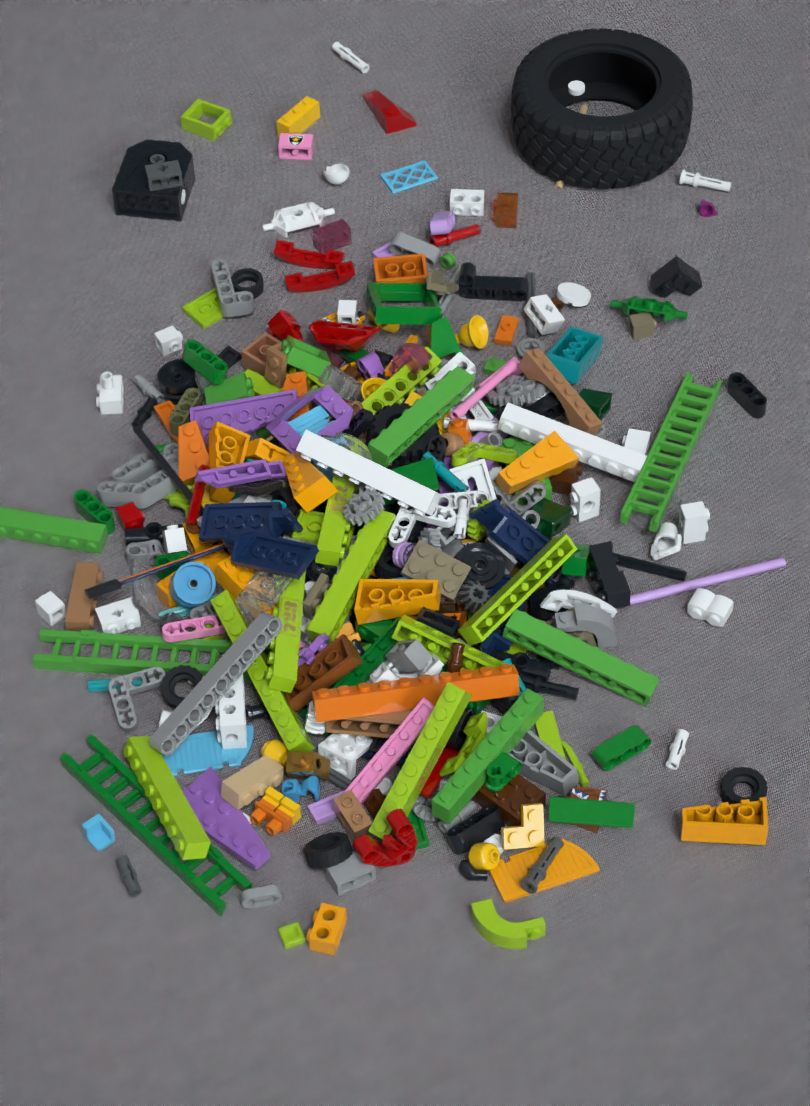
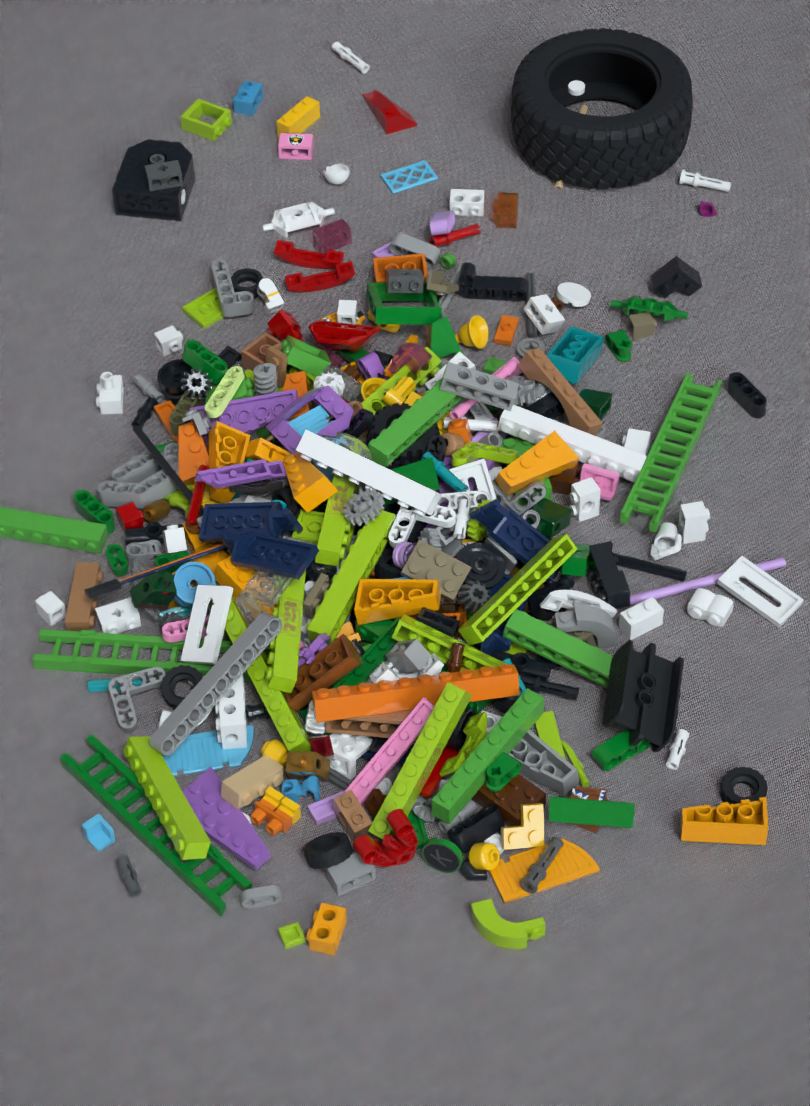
none -> green beam [106,544,129,577]
none -> dark green torso [129,572,177,609]
none -> pearl gold brick [143,500,170,523]
none -> white piece [180,585,234,665]
none -> dark grey gear [181,369,212,400]
none -> light grey bracket [182,409,212,436]
none -> yellowish green beam [204,366,245,418]
none -> dark azure brick [232,80,264,116]
none -> light grey piece [253,363,278,396]
none -> white leg [257,278,284,315]
none -> dark red tile [309,735,334,757]
none -> white gear [313,371,345,397]
none -> yellow piece [382,376,416,406]
none -> dark grey brick [385,269,424,293]
none -> tile [422,838,463,873]
none -> light grey brick [439,362,519,411]
none -> bright pink bracket [580,463,620,501]
none -> black piece [602,640,684,752]
none -> green piece [605,329,632,362]
none -> white brick [619,597,664,640]
none -> white piece [717,556,804,628]

